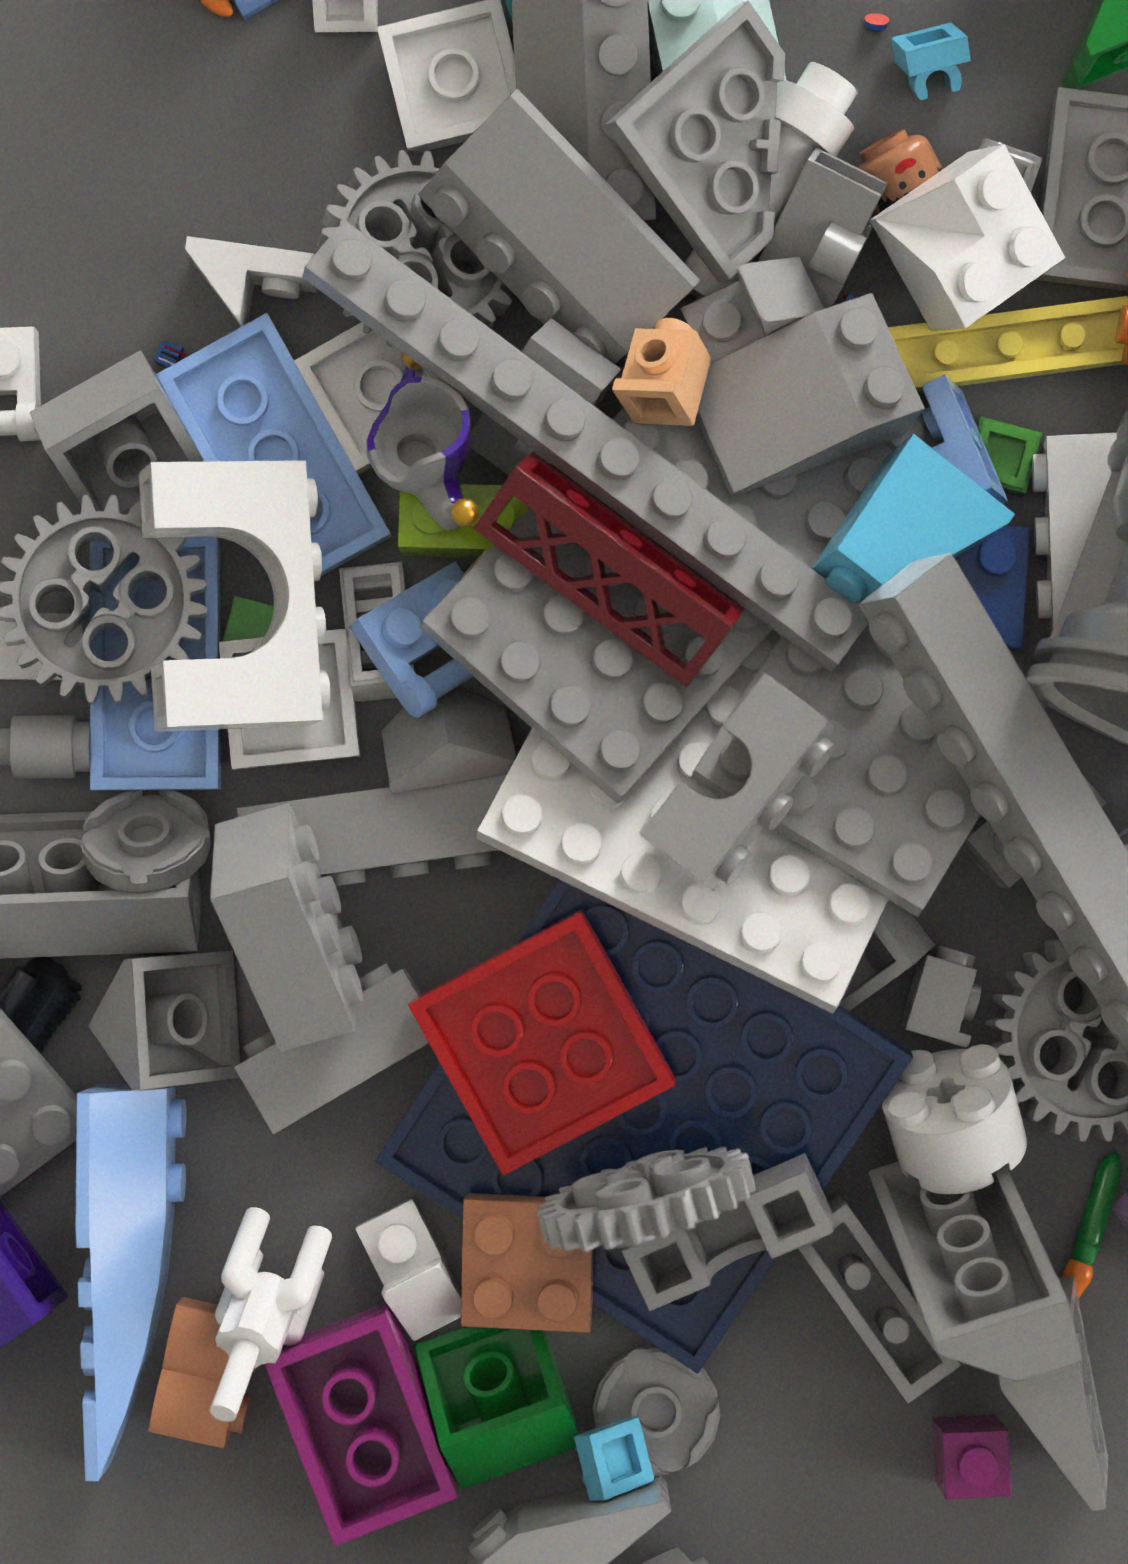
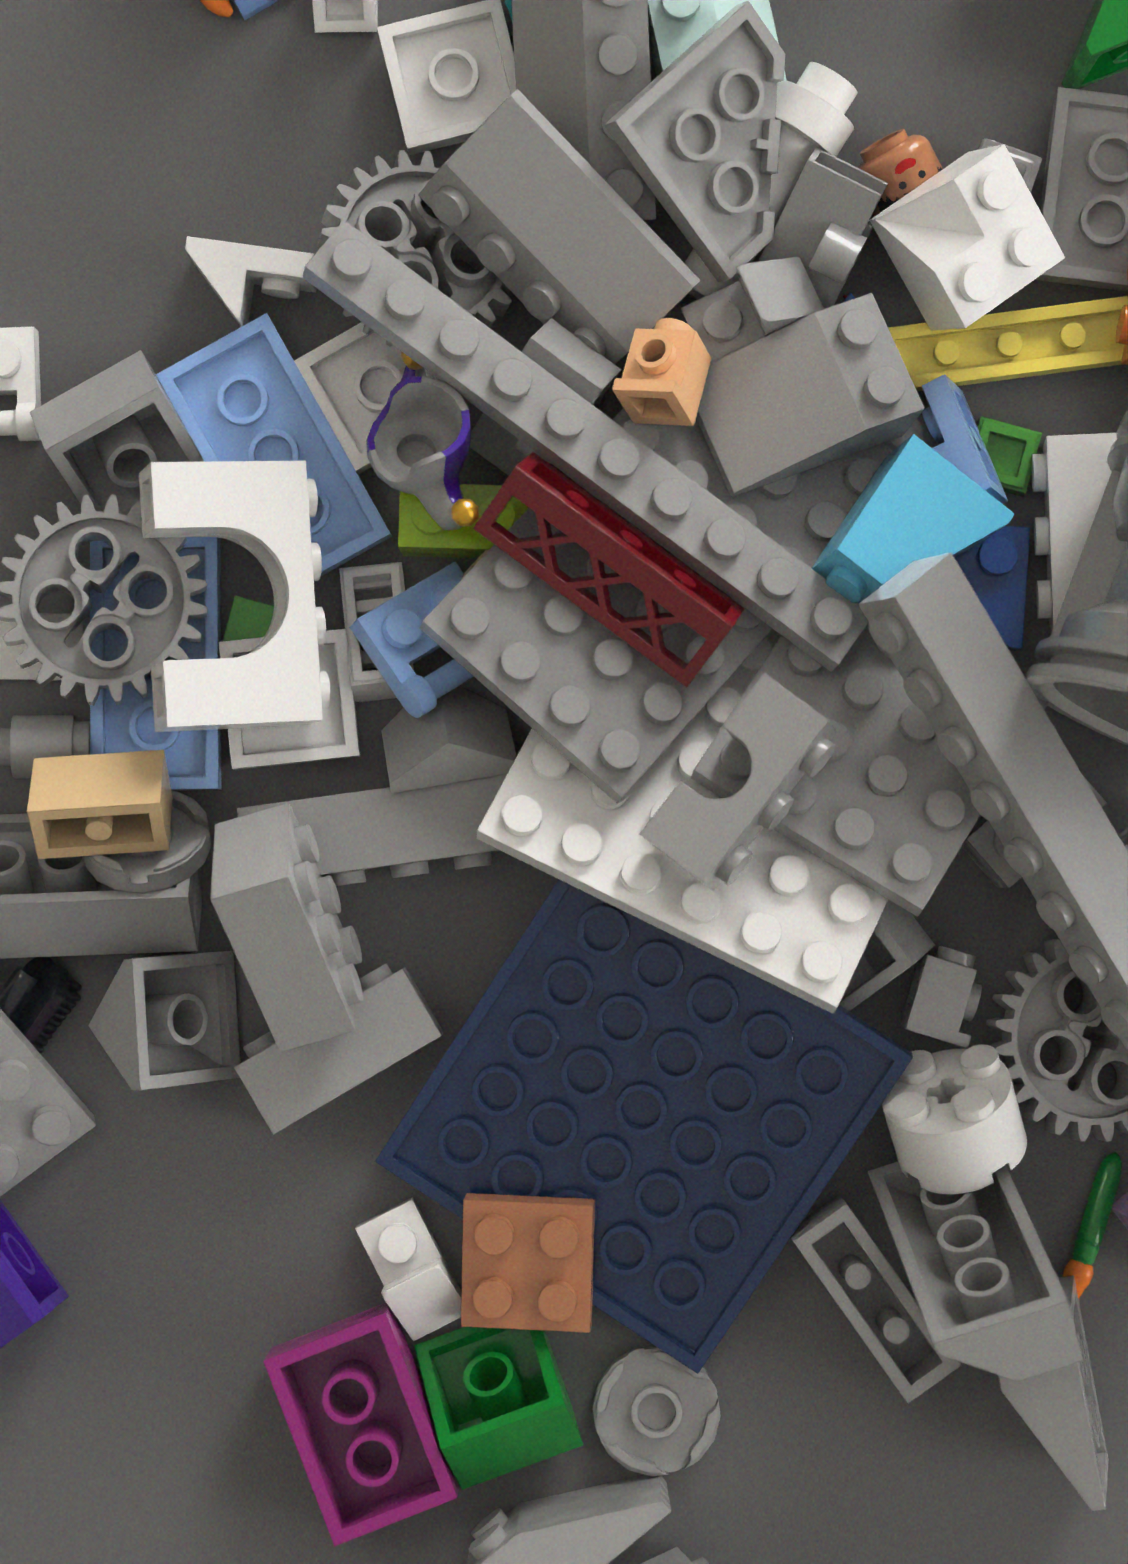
light blue wedge [76,1084,187,1481] -> none
nougat brick [148,1297,258,1449] -> none
blue piece [154,341,187,368] -> none
white plant [210,1207,332,1422] -> none
red plate [408,909,676,1176] -> none
light grey gear [537,1147,756,1252] -> none
medium azure tile [574,1417,655,1501] -> none
light grey arch [622,1153,833,1311] -> none
coral piece [865,13,890,32] -> none
medium azure tile [890,22,971,100] -> none
magenta brick [932,1415,1012,1500] -> none
none -> tan brick [27,750,173,859]

